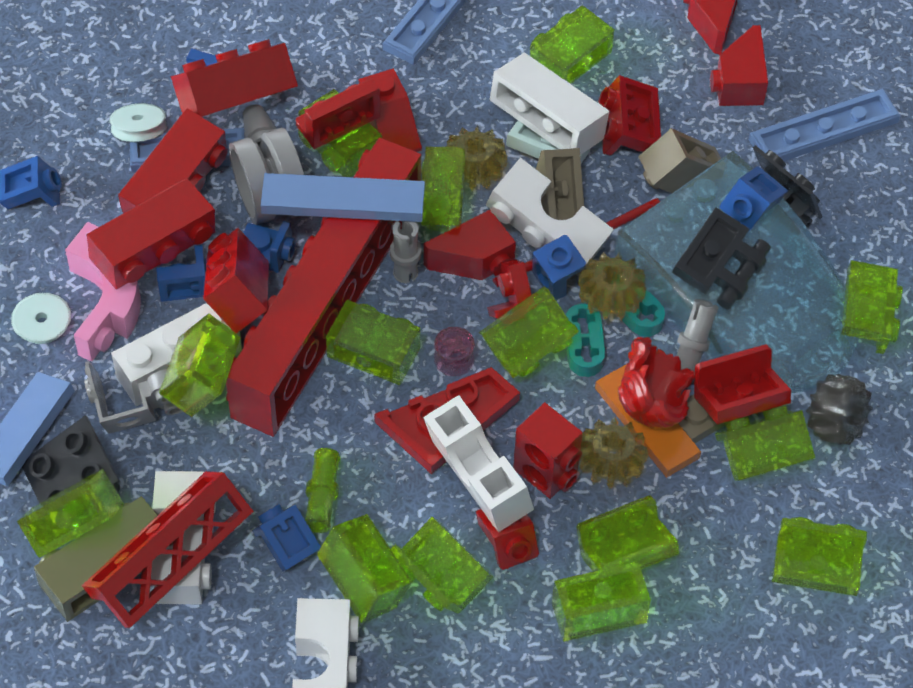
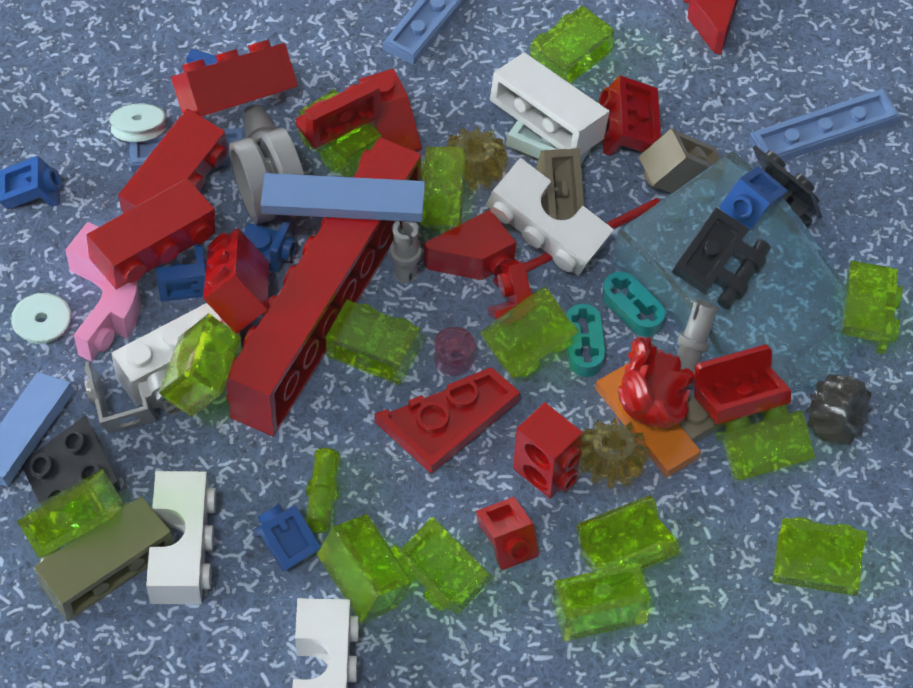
red fence [82,471,254,628] -> none
white arch [423,395,534,532] -> none
blue bracket [532,235,586,302] -> none
clear yellow gear [578,252,647,321] -> none
red slope [710,25,768,106] -> none

